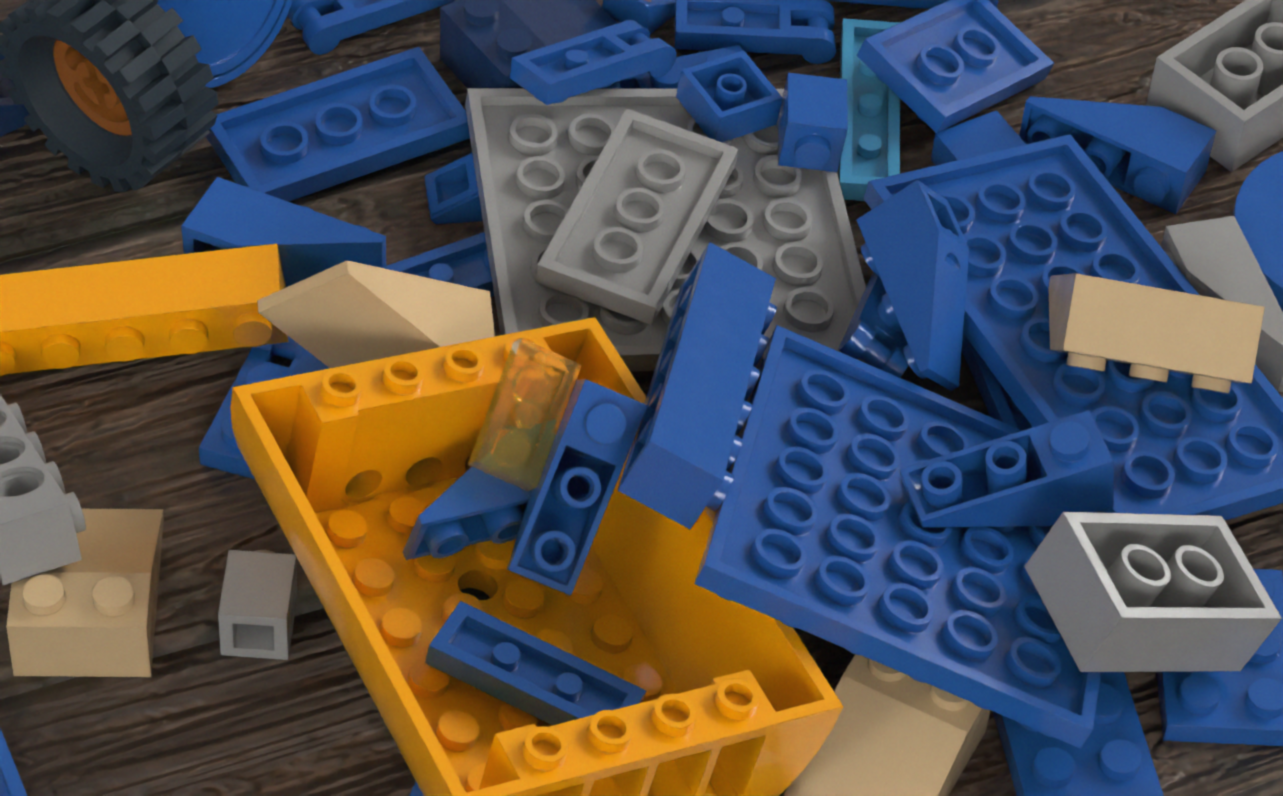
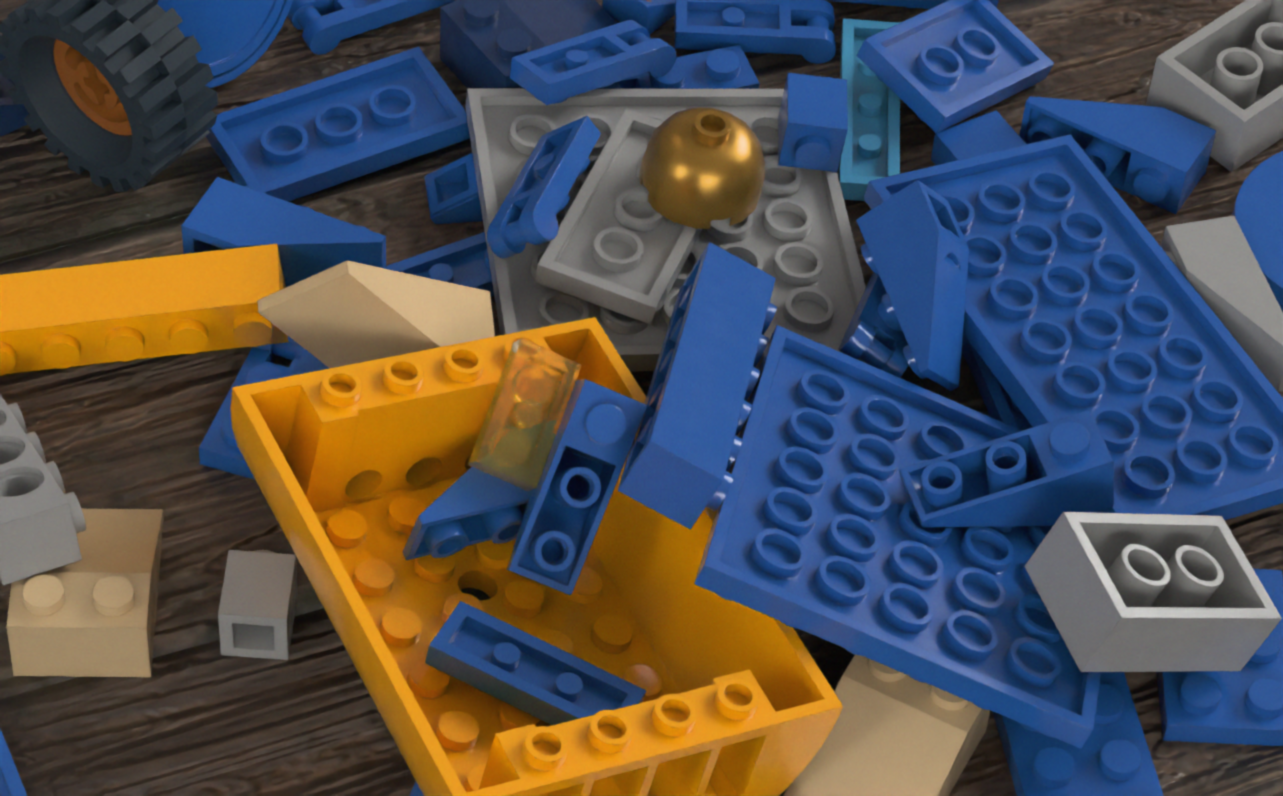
blue piece [676,50,783,142] -> none
tan slope [1048,273,1265,393] -> none
none -> blue plate [487,116,601,259]
none -> pearl gold cylinder [639,107,765,229]

